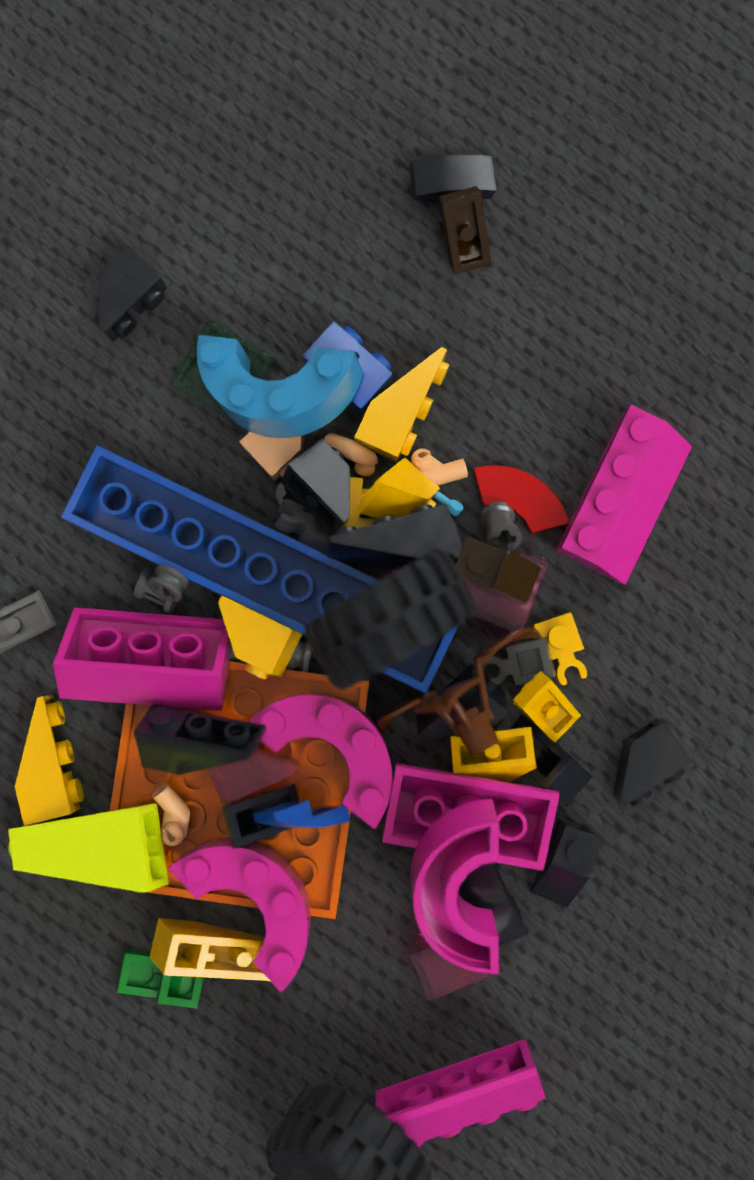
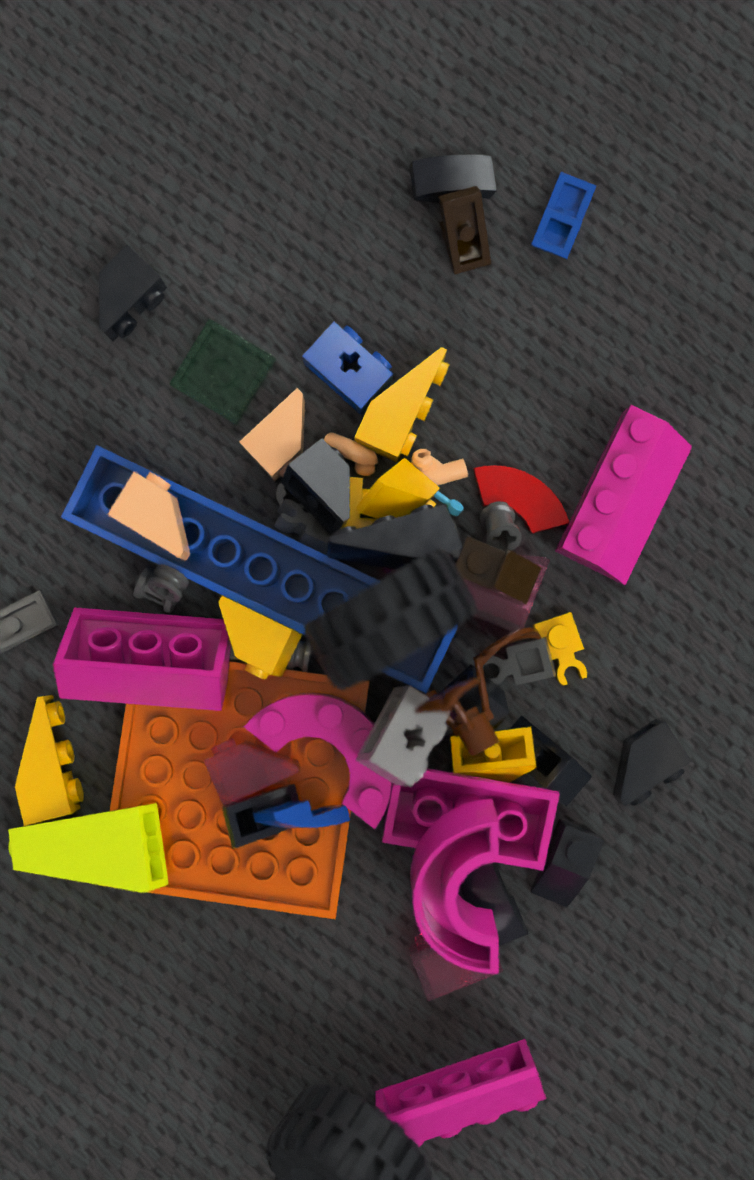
green slope [117,948,204,1009] -> none
black slope [134,704,266,775] -> none
yellow slope [149,918,270,981] -> none
light nougat arm [152,783,190,846] -> none
dark pink brick [168,838,311,992] -> none
dark azure brick [197,335,364,438] -> none
yellow slope [513,671,581,742] -> none
none -> light nougat slope [108,472,190,561]
none -> light grey brick [356,686,450,787]
none -> blue slope [531,172,596,260]

